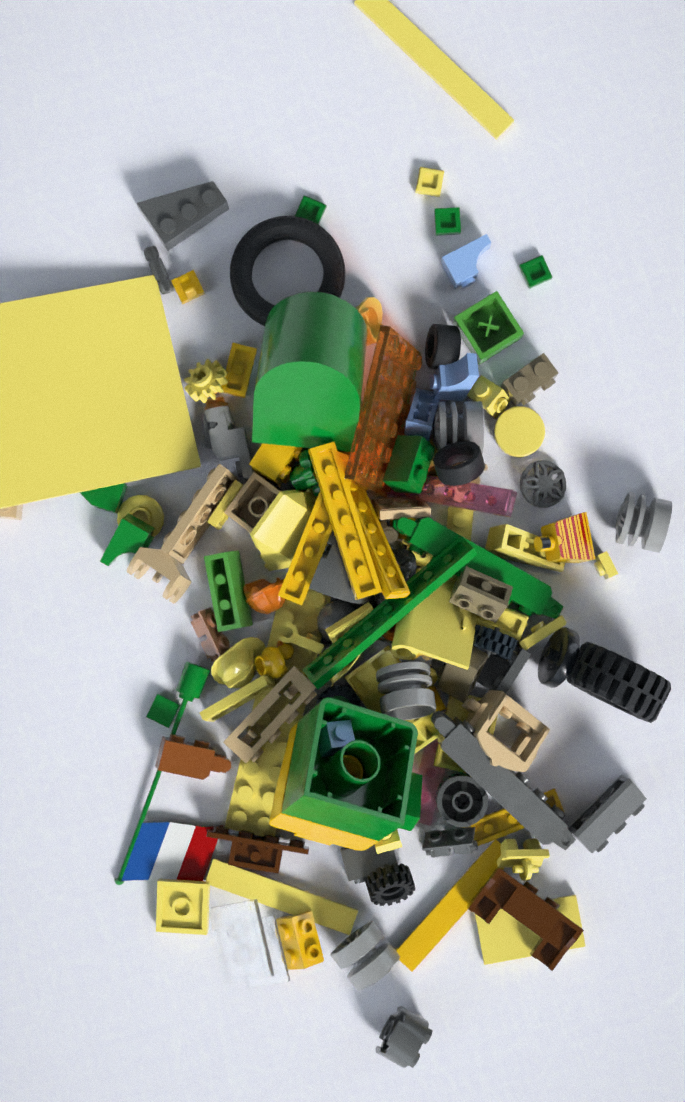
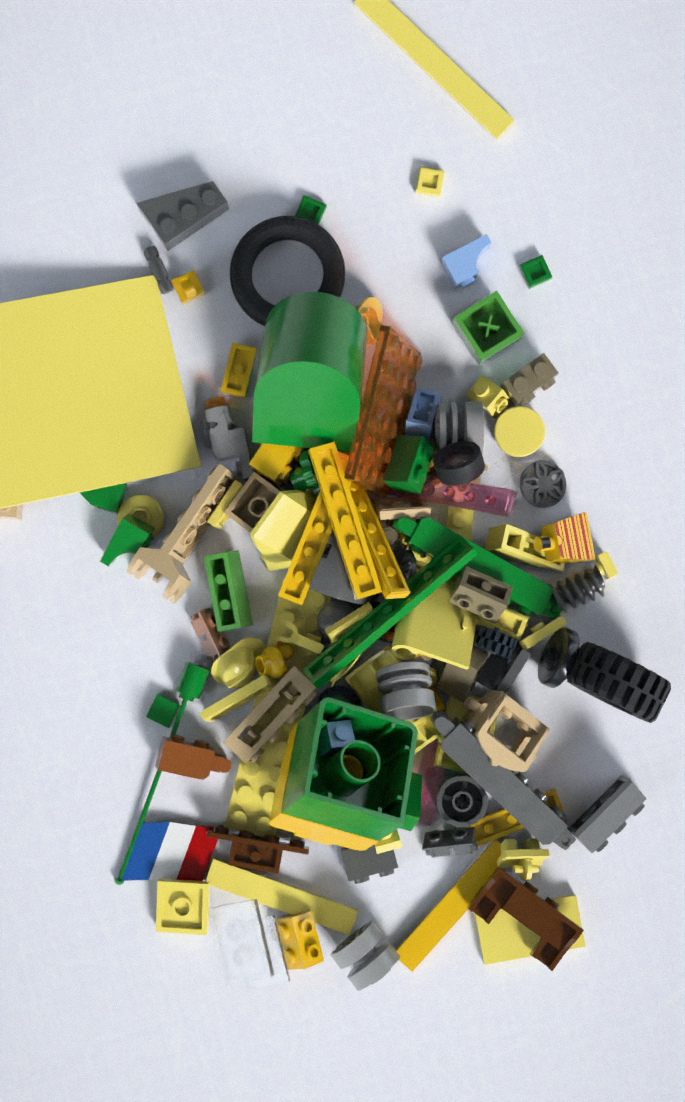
light yellow gear [184,359,228,403] -> none
orange piece [243,577,286,614] -> none
black tyre [365,863,416,906] -> none
dark grey brick [375,1006,433,1068] -> none
black tyre [425,324,461,369] -> none
light blue arch [430,353,479,401] -> none
green plate [434,207,461,236] -> none
light grey wheel [615,491,672,553] -> none
none -> dark grey piece [549,565,605,613]

